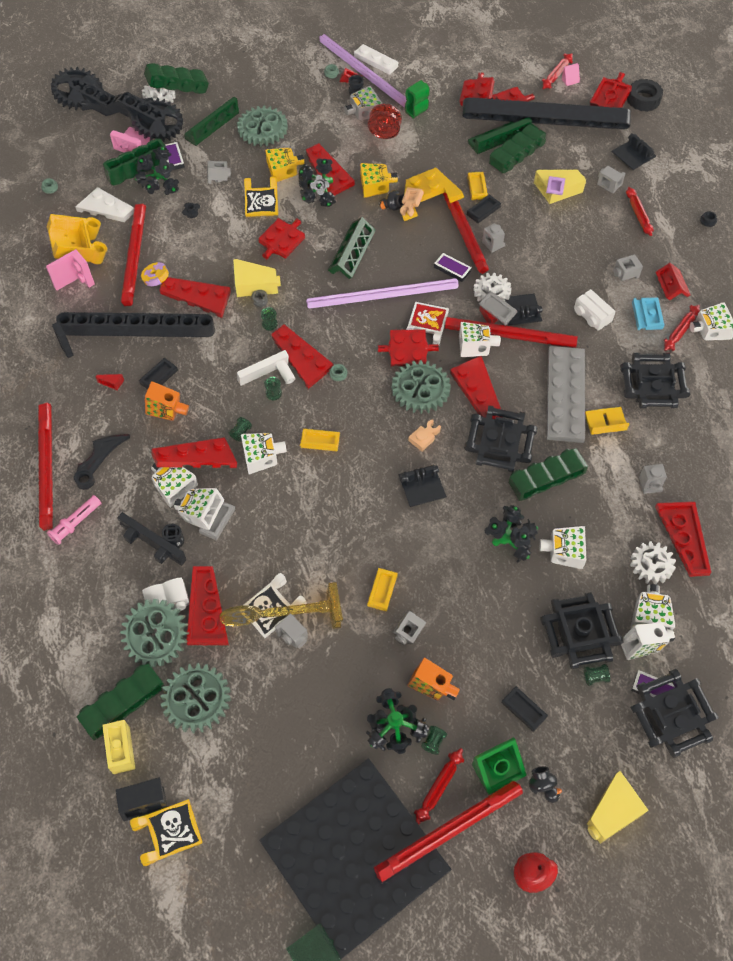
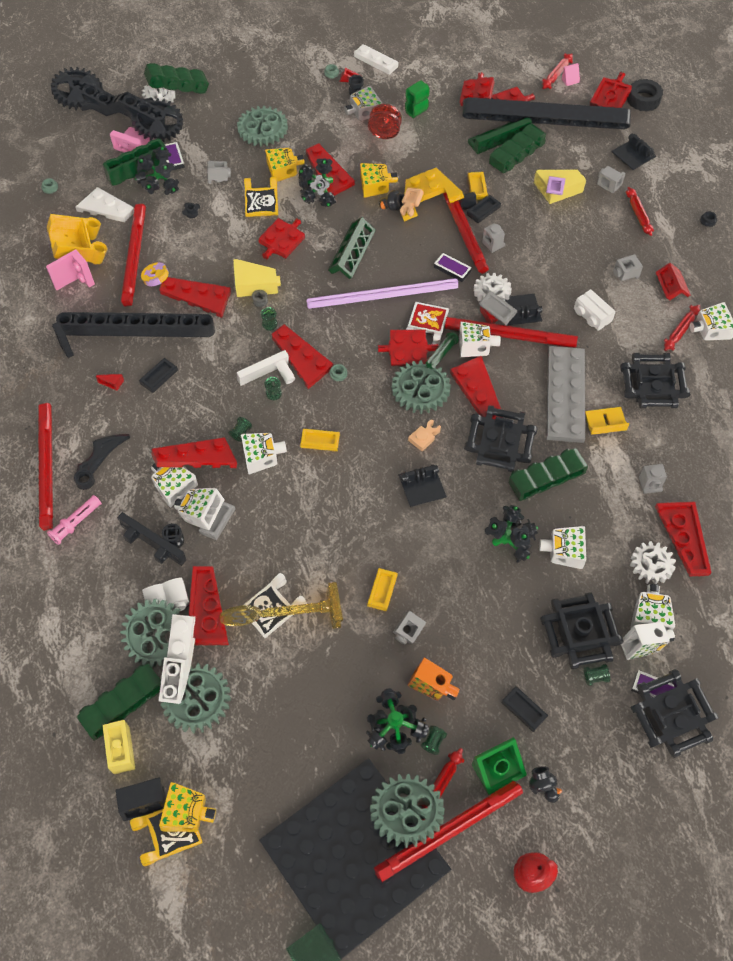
orange torso [145,381,189,420] -> none
dark green fence [184,97,239,146] -> none
light grey brick [275,613,308,648] -> none
lavender axle [319,34,407,108] -> none
light yellow slope [587,771,648,844] -> none
medium azure plate [632,298,664,330] -> none
none -> white slope [159,614,195,704]
none -> yellow torso [159,782,216,832]
none -> sand green gear [370,774,445,848]
none -> dark green axle [426,332,459,370]
none -> black tile [459,192,476,210]

